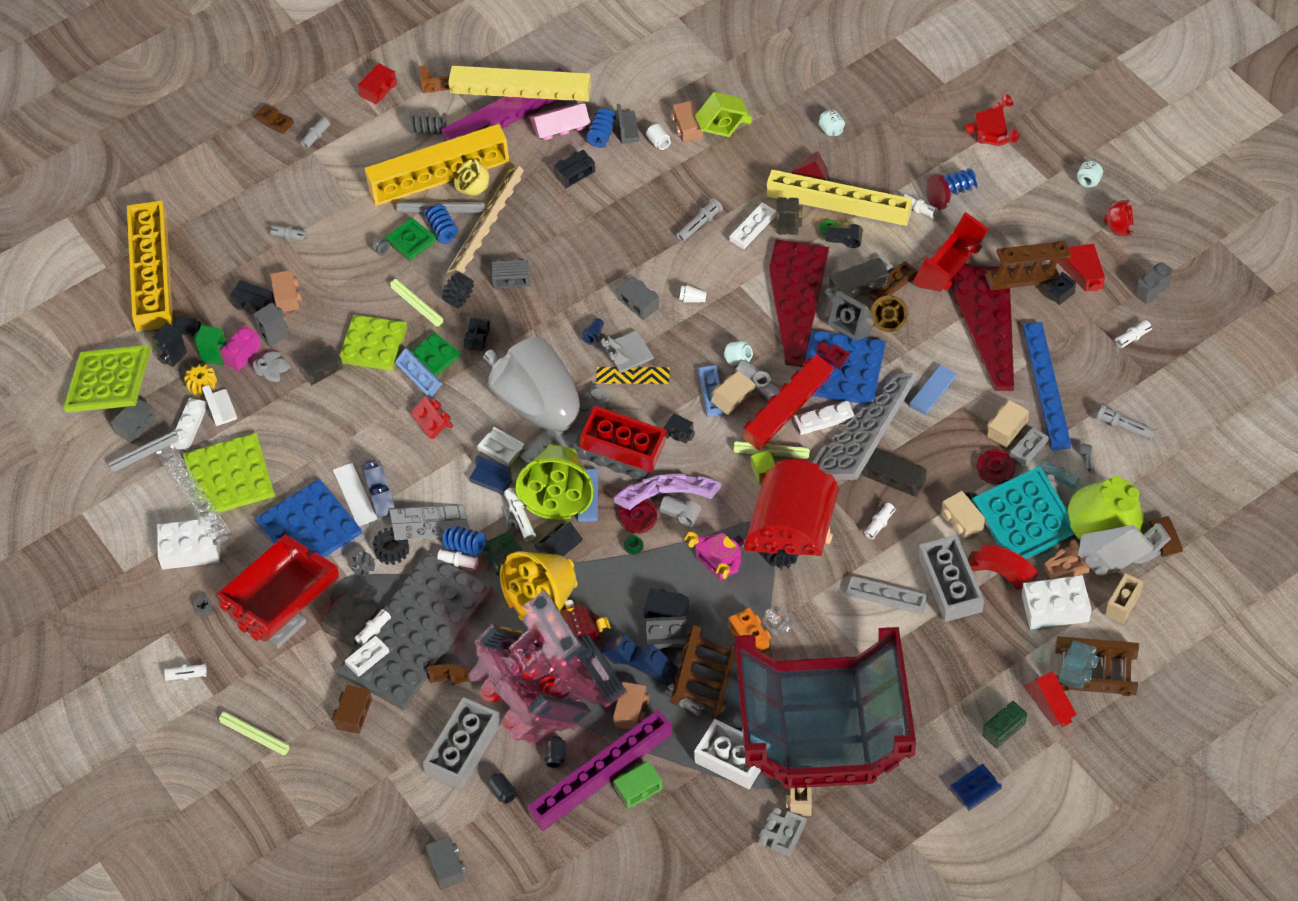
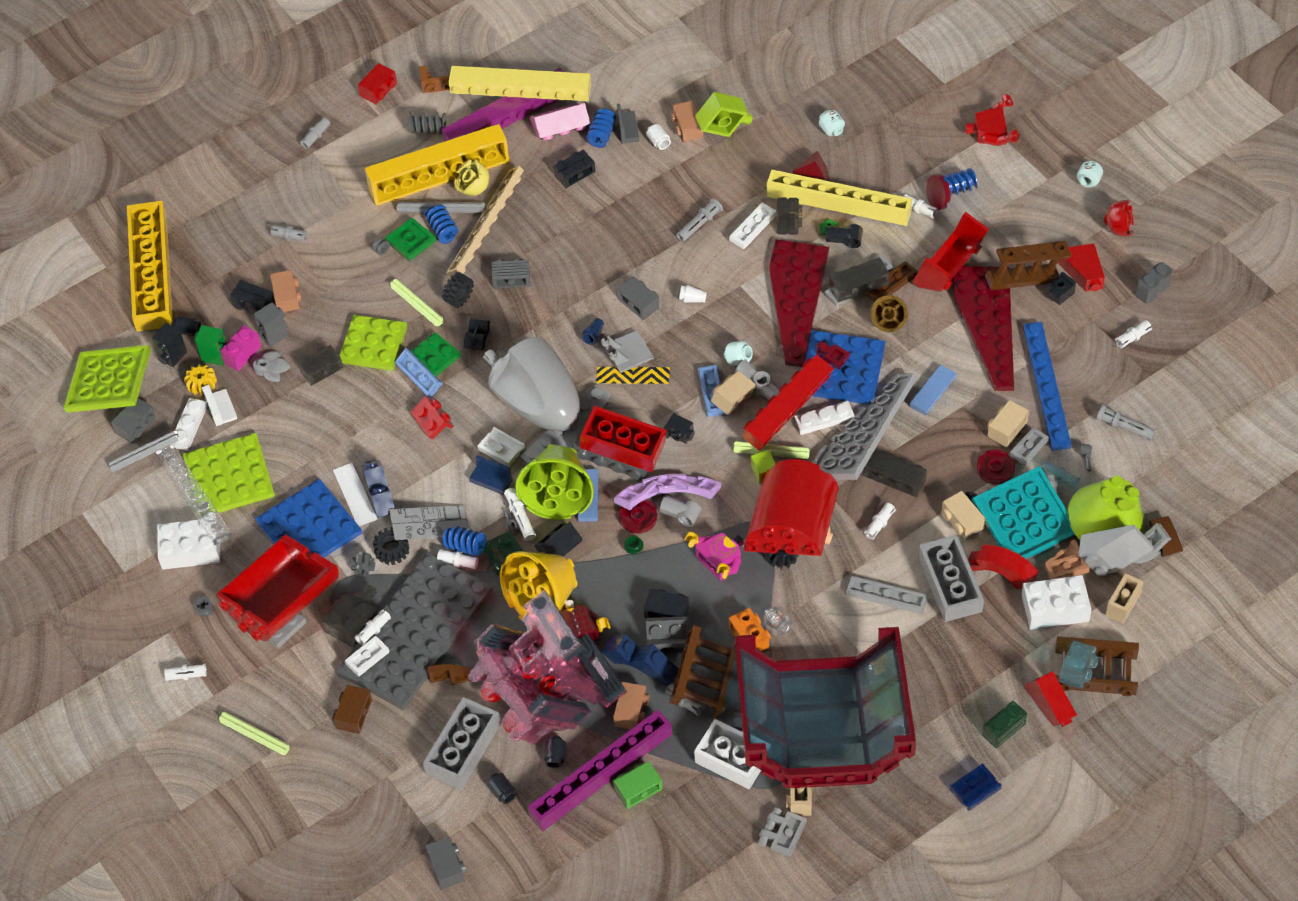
reddish brown slope [254,105,294,134] -> none
dark grey slope [828,291,874,341] -> none

